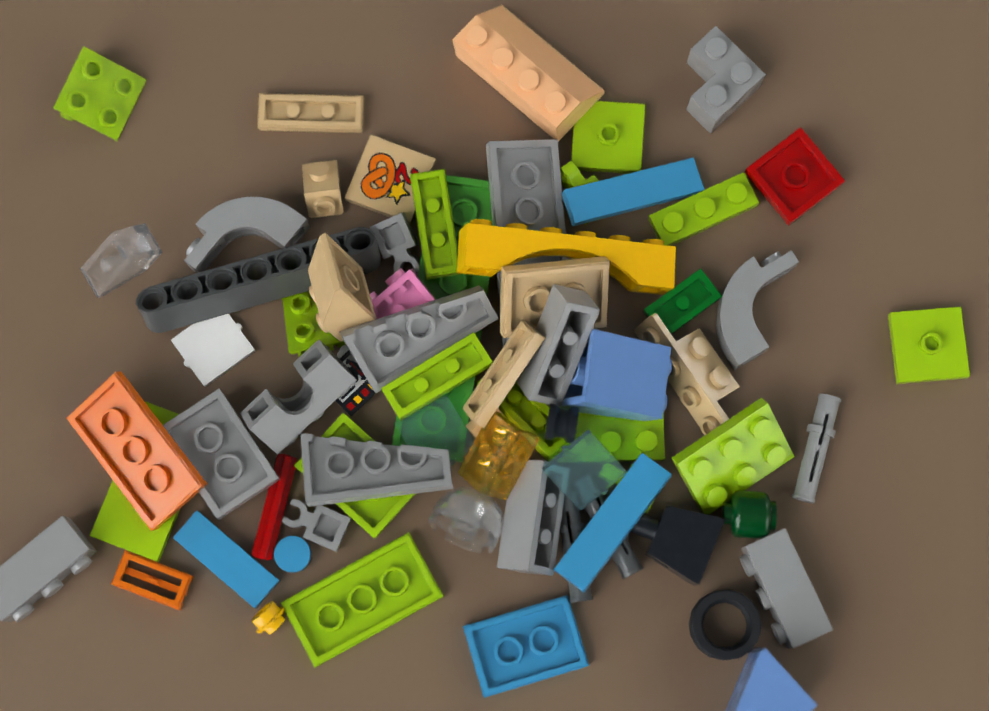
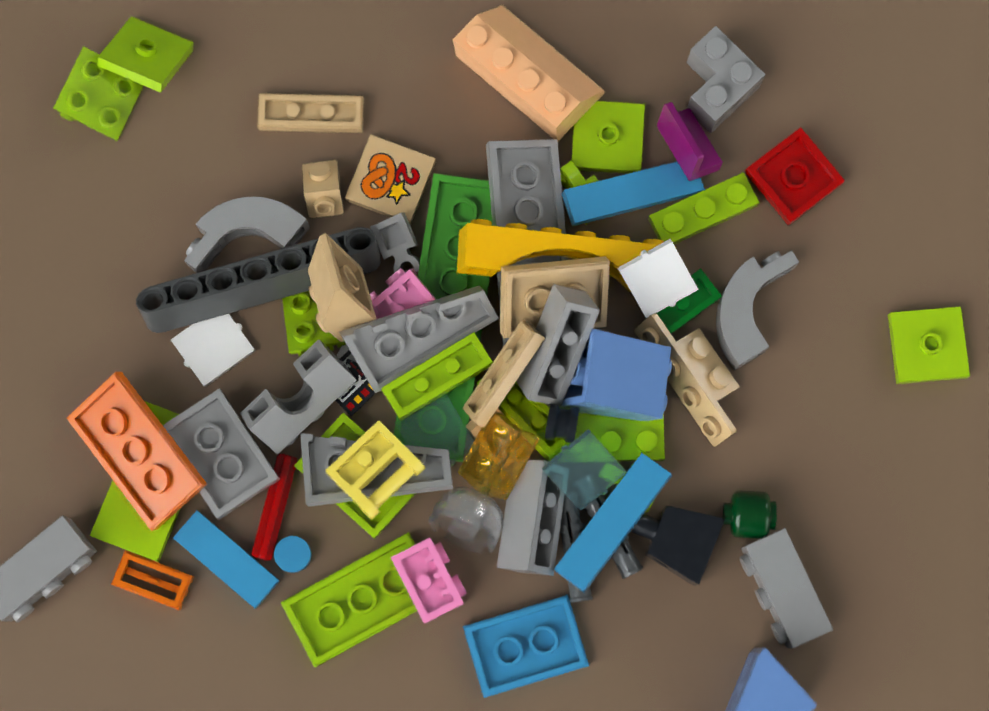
clear slope [80,223,163,298] -> none
yellow plate [251,601,285,634] -> none
light grey plate [282,499,352,552] -> none
lime tile [410,169,461,280] -> none
lime plate [672,398,795,515] -> none
black tyre [689,590,762,660] -> none
light grey pin [792,393,841,504] -> none
none -> lime plate [97,16,194,92]
none -> light yellow plate [325,420,425,520]
none -> bright pink bracket [391,538,467,624]
none -> white piece [618,239,698,318]
none -> magenta panel [657,102,723,181]

